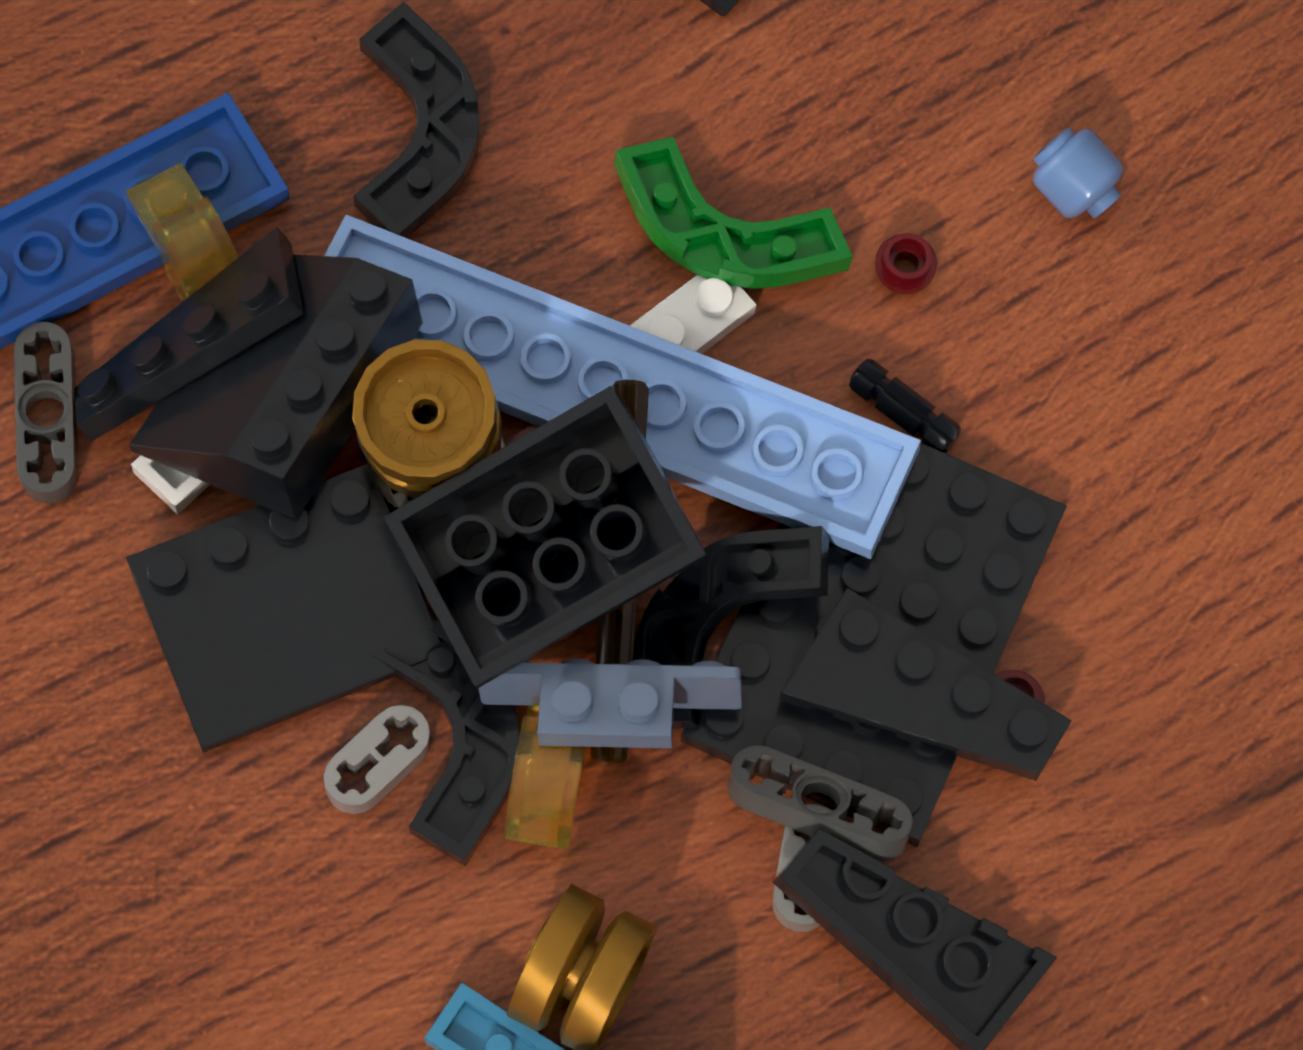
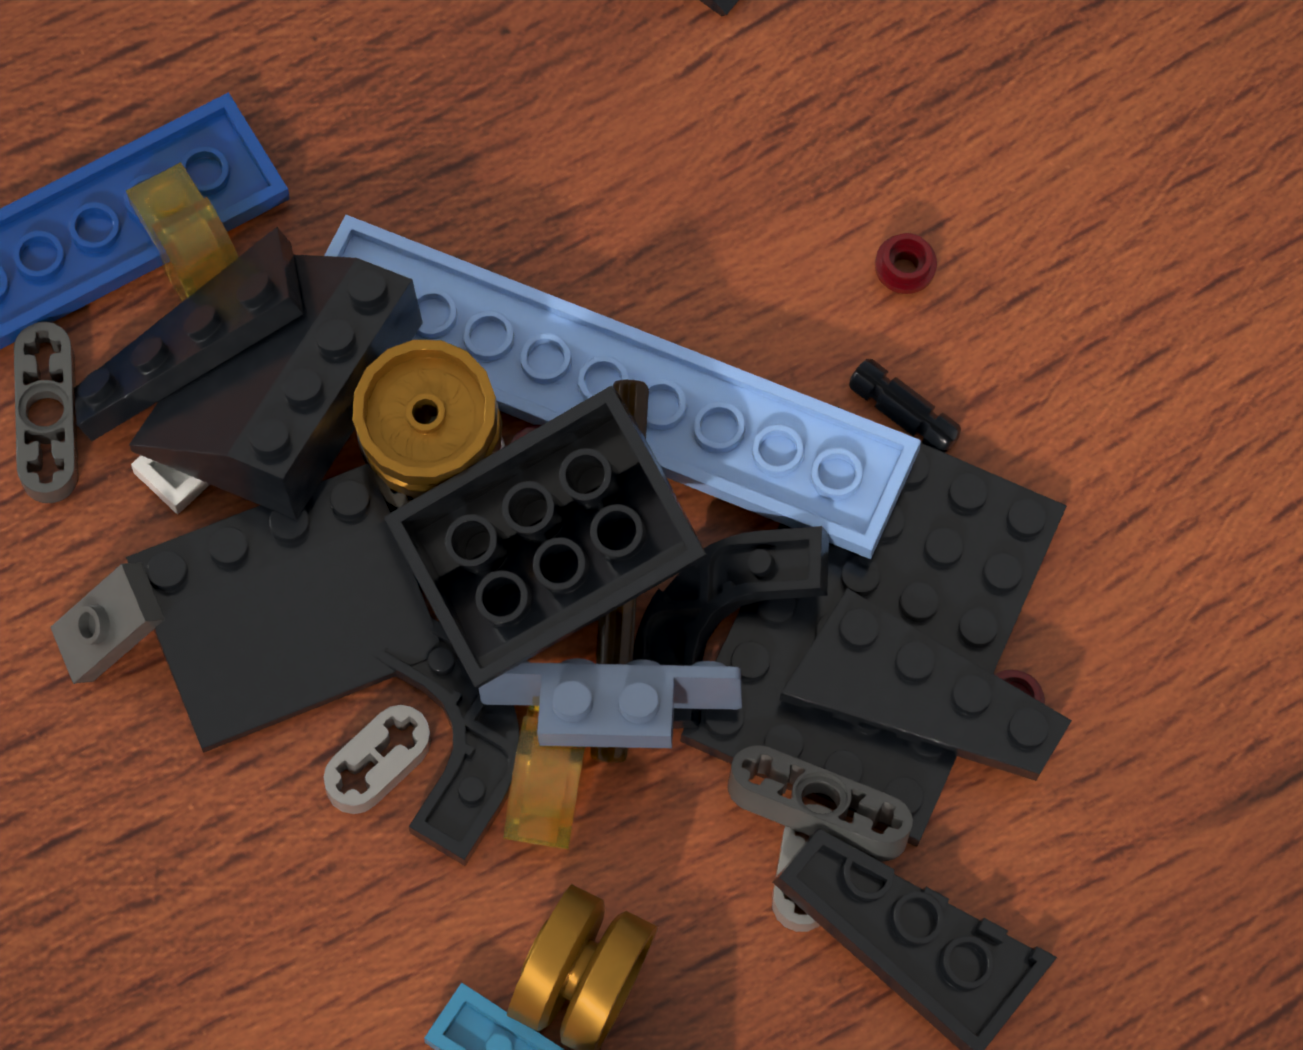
black plate [353,2,479,238] -> none
green plate [613,137,853,289] -> none
white plate [630,275,757,354] -> none
medium blue head [1032,127,1124,219] -> none
none -> dark grey plate [50,562,165,684]

